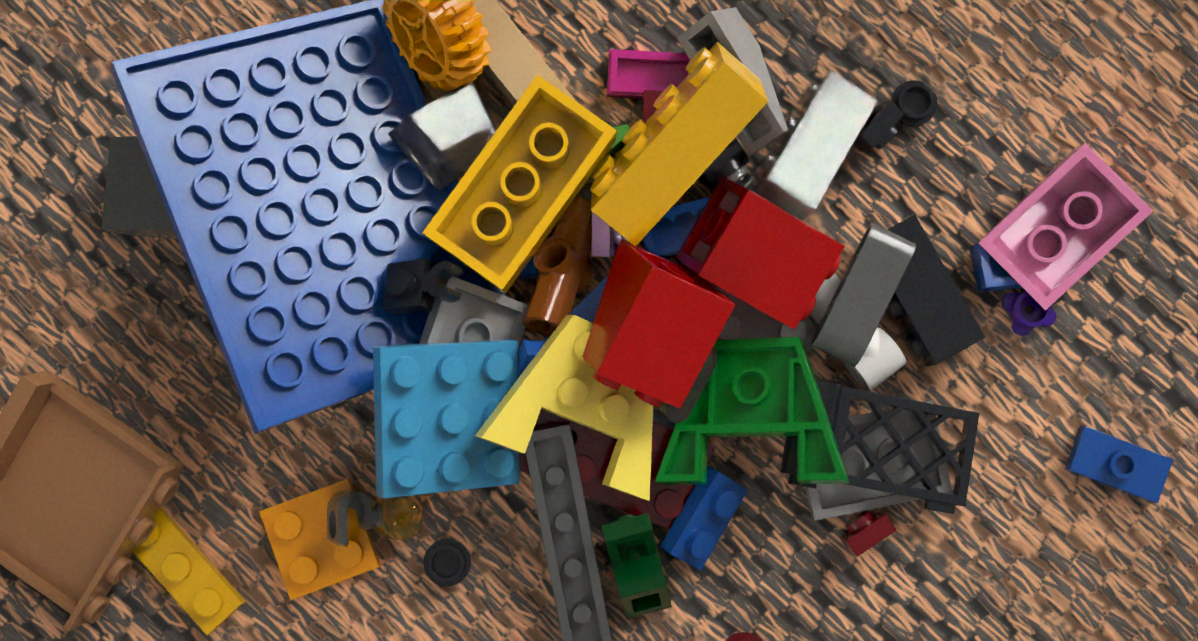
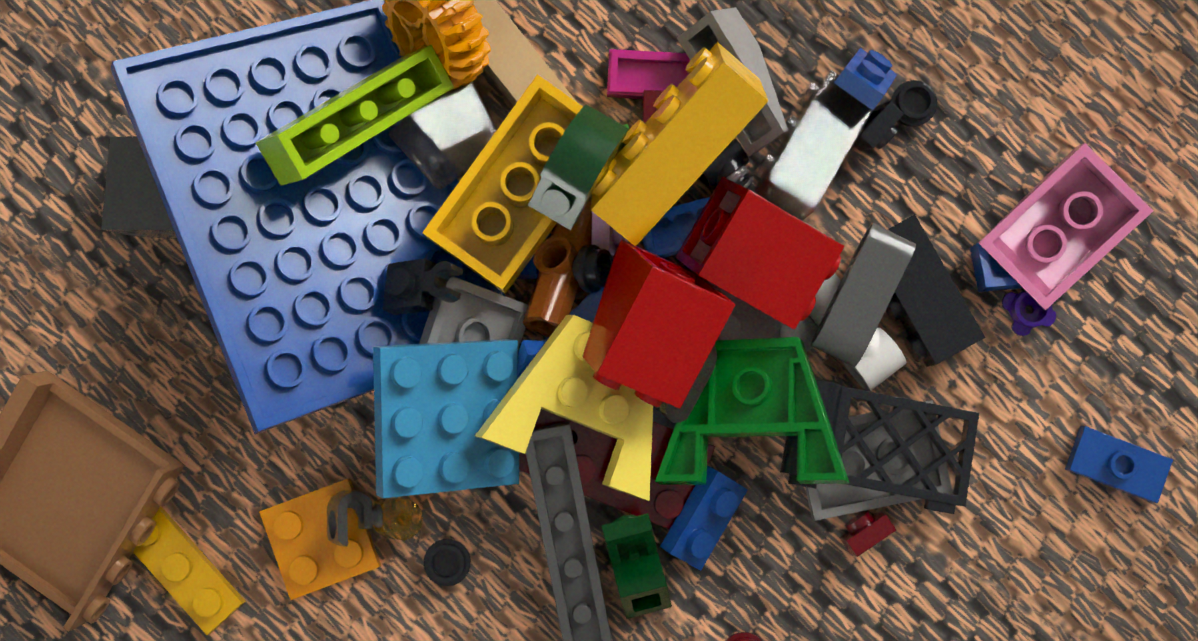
none -> lime brick [255,45,454,185]
none -> dark green brick [528,104,629,230]
none -> black plate [572,244,613,292]
none -> blue plate [834,48,897,110]

